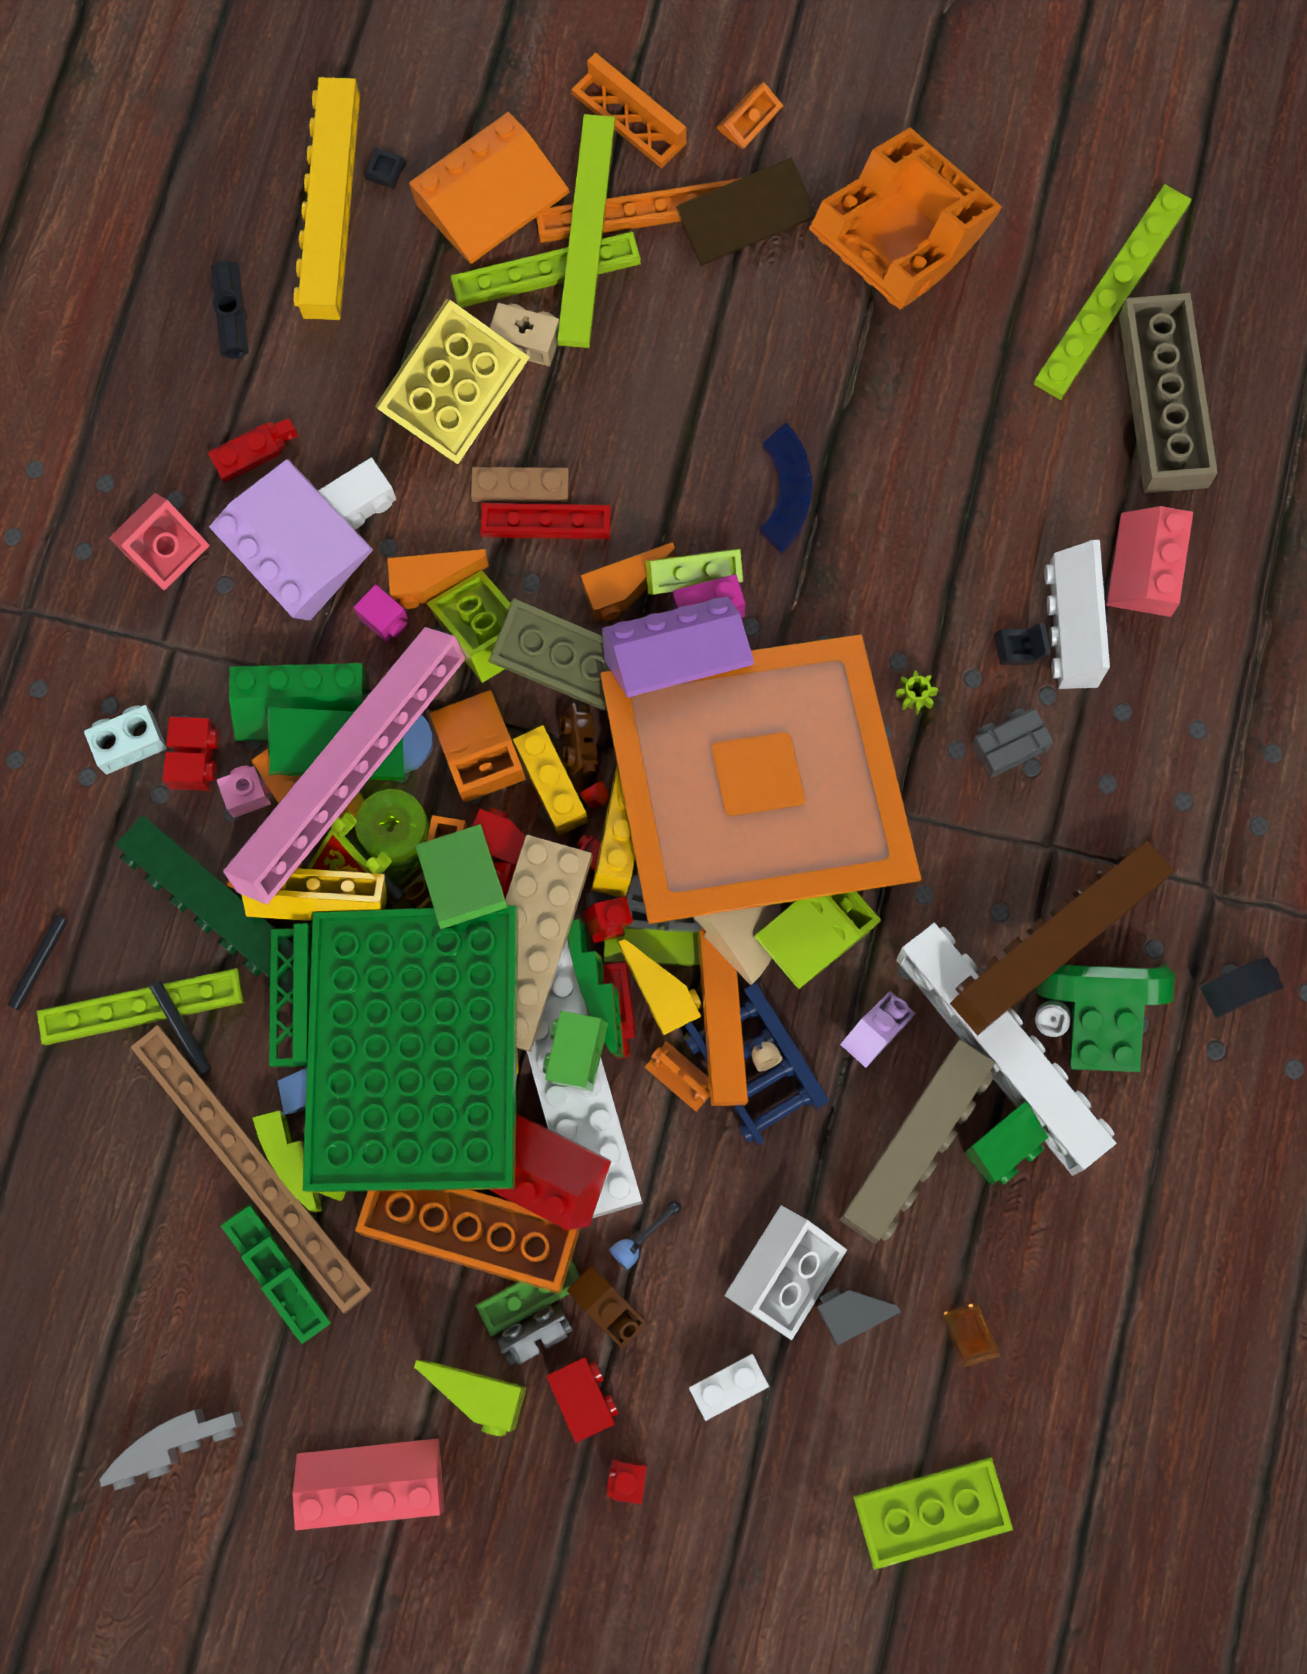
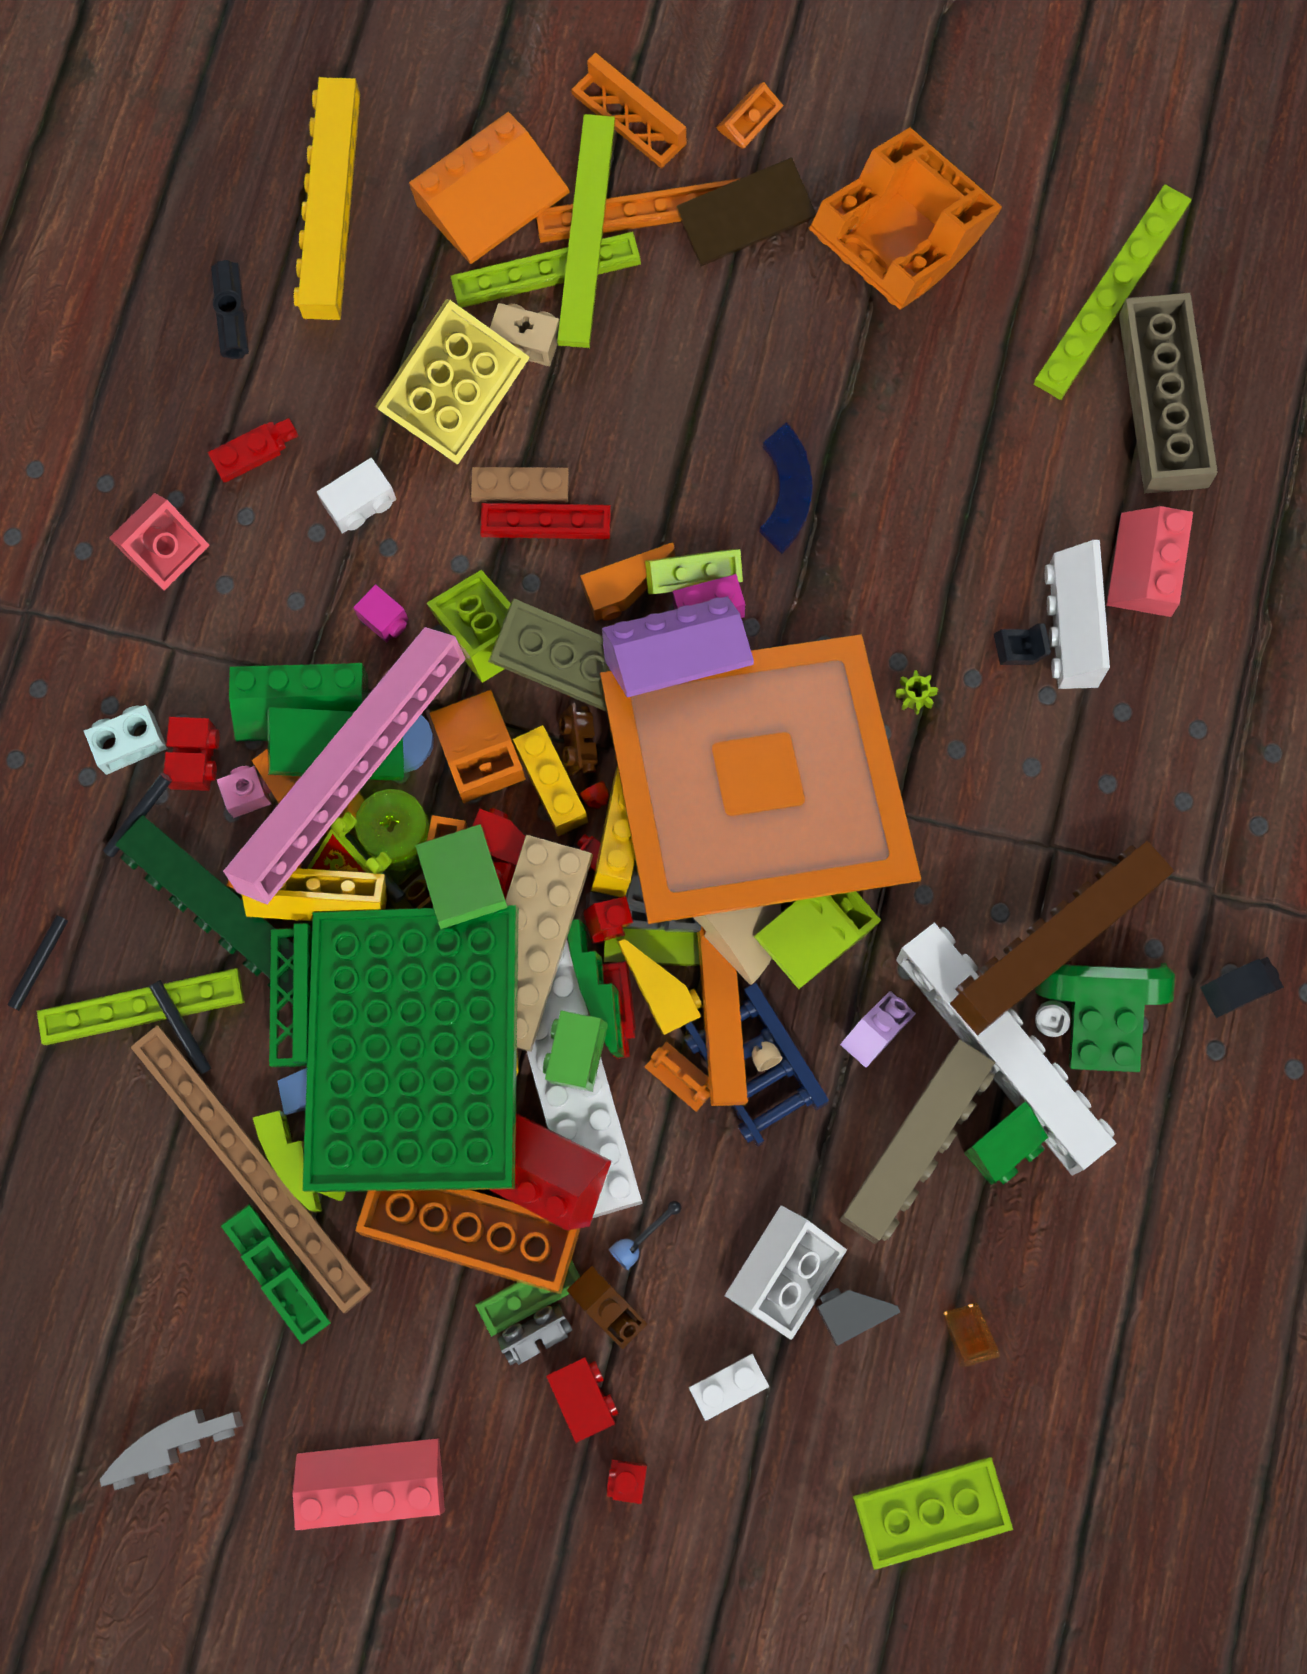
lavender slope [209,459,373,620] -> none
black tile [364,148,406,189] -> none
orange slope [388,549,489,609] -> none
lime slope [414,1360,527,1437] -> none
dark grey brick [972,708,1053,779] -> none
none -> black bar [103,773,172,857]

